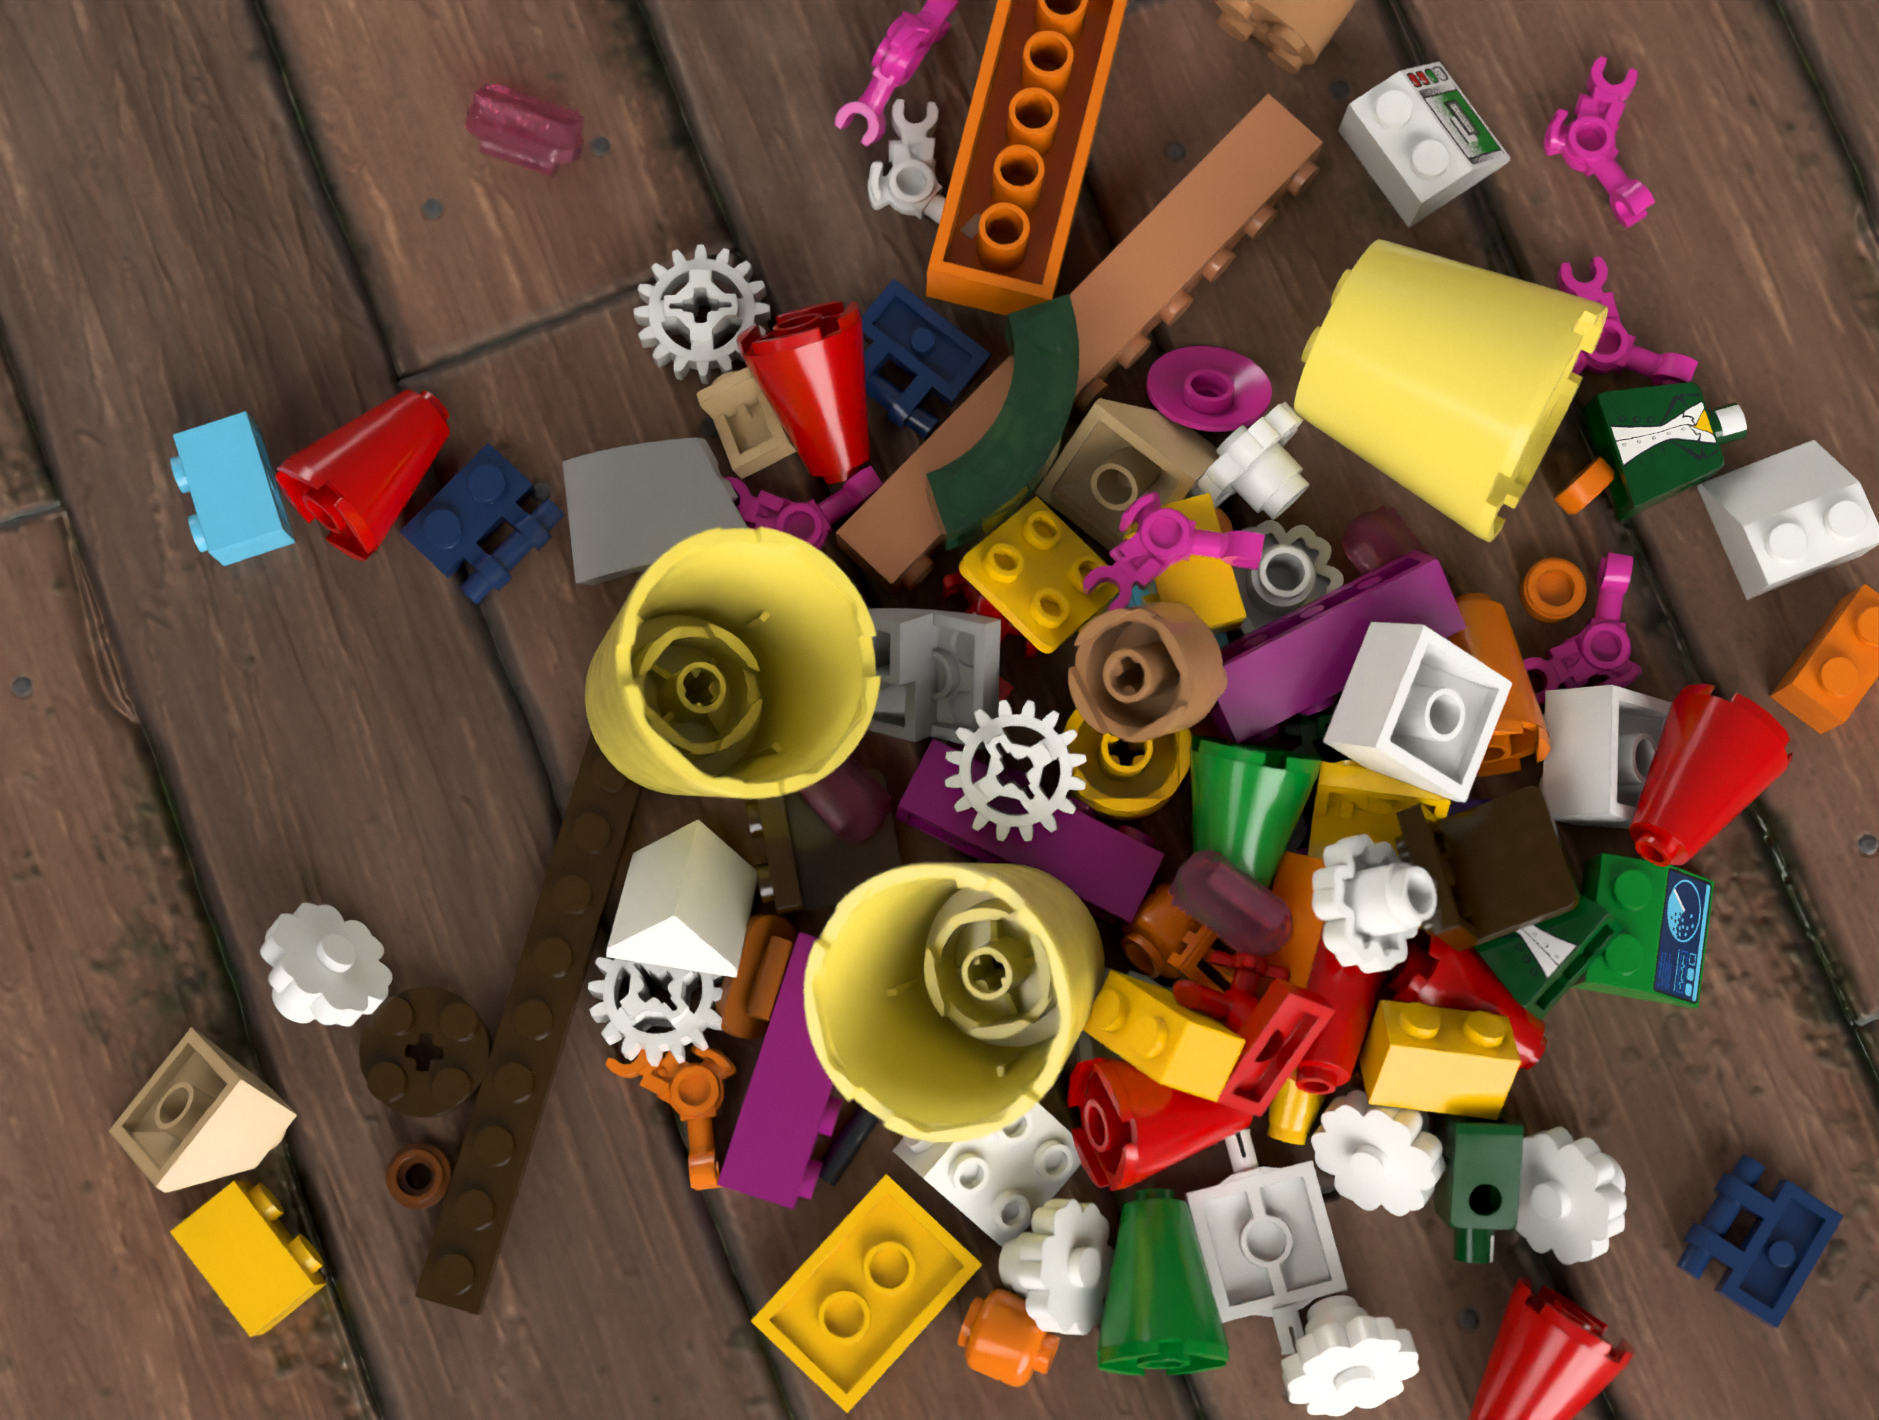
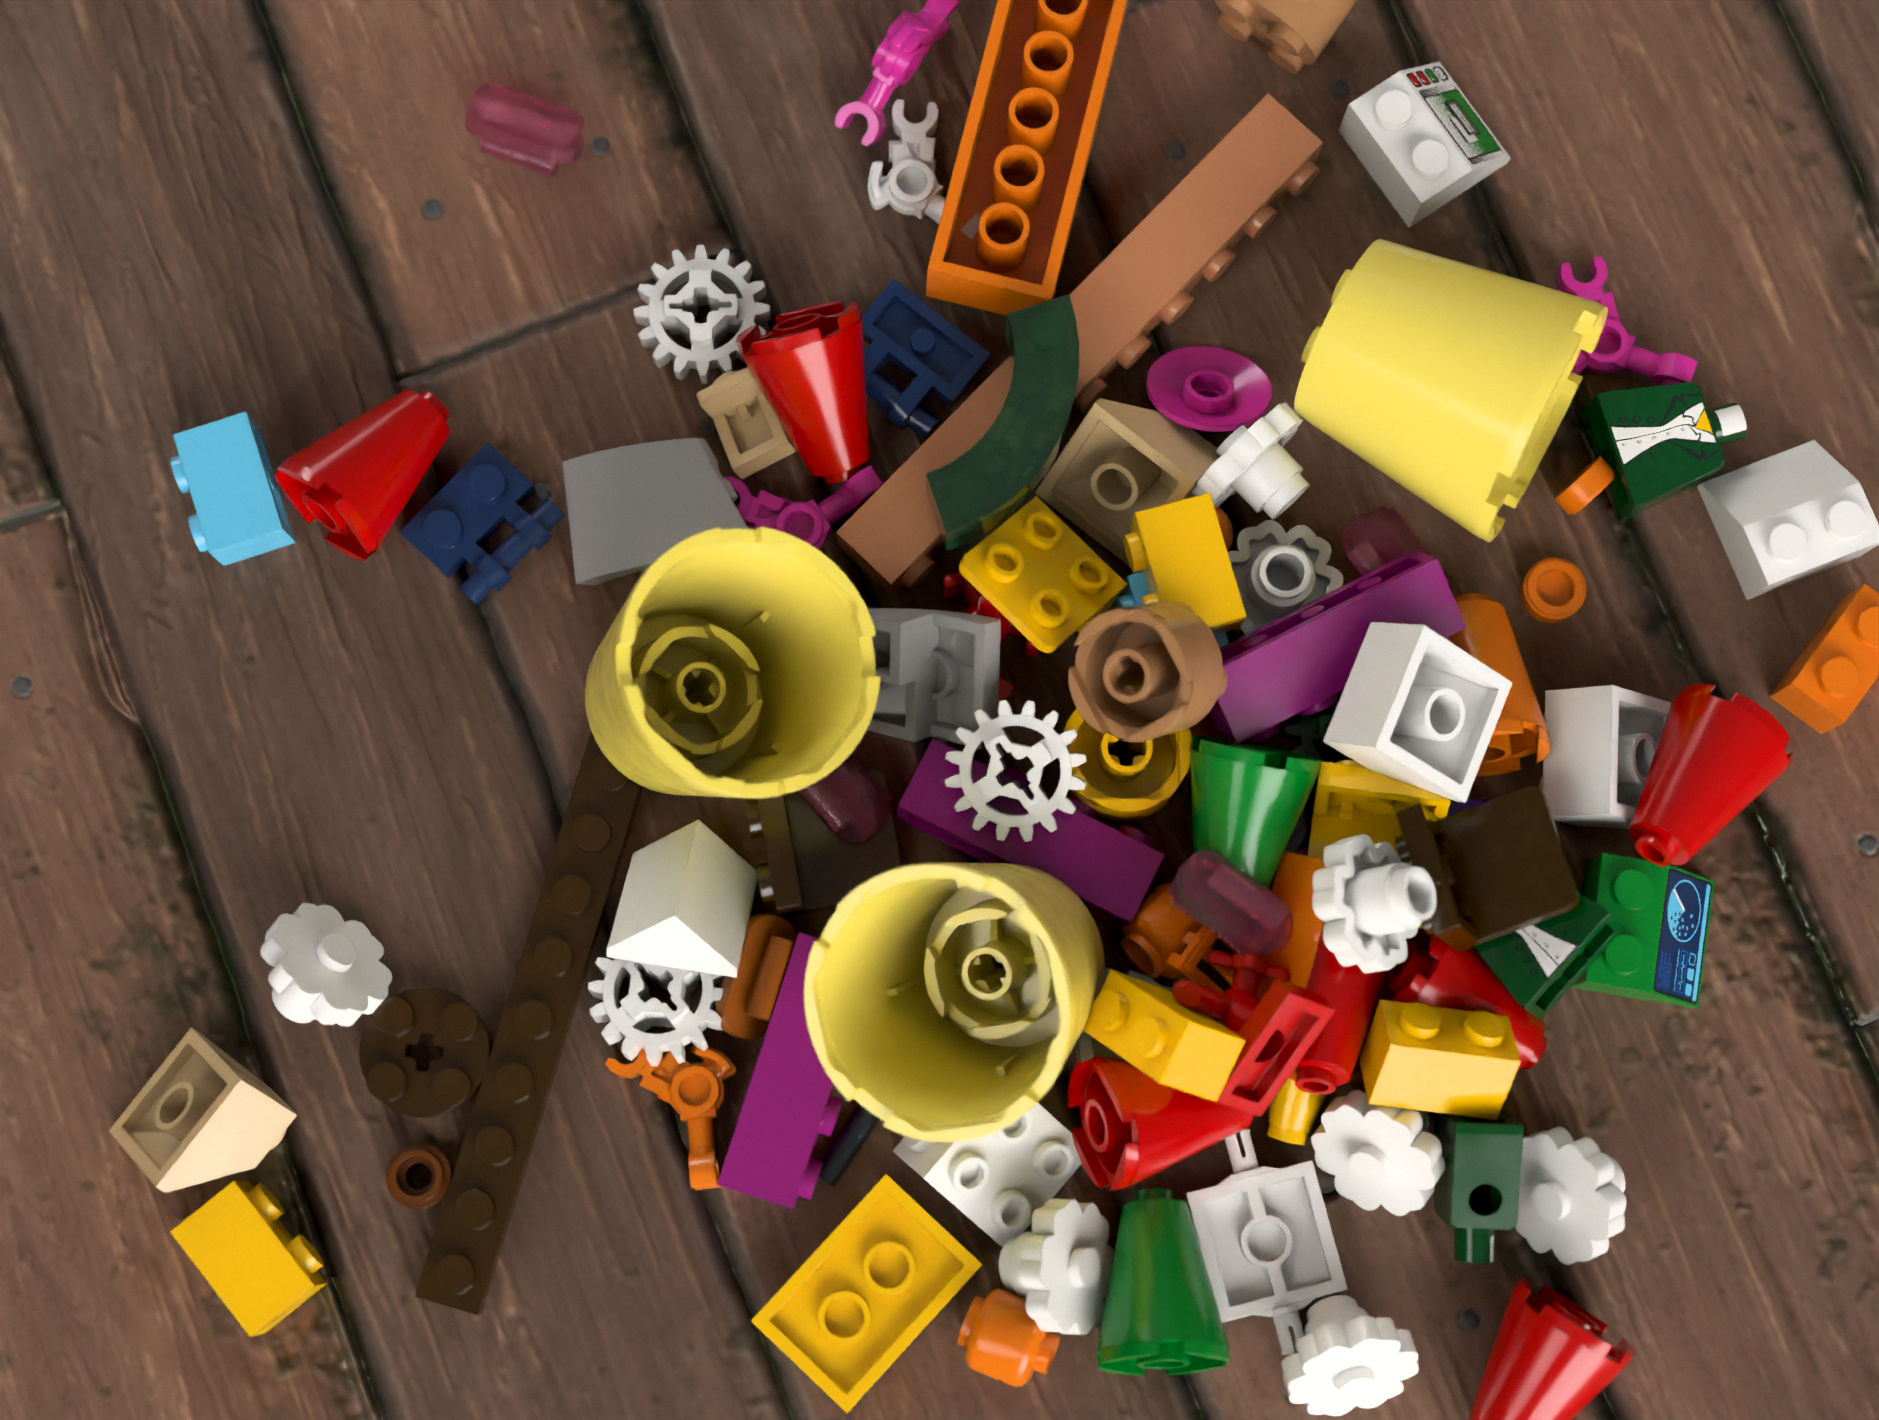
dark pink piece [1083,492,1265,612] -> none
dark pink piece [1523,552,1642,706] -> none
dark pink piece [1543,56,1655,229] -> none
dark blue plate [1676,1154,1844,1328] -> none

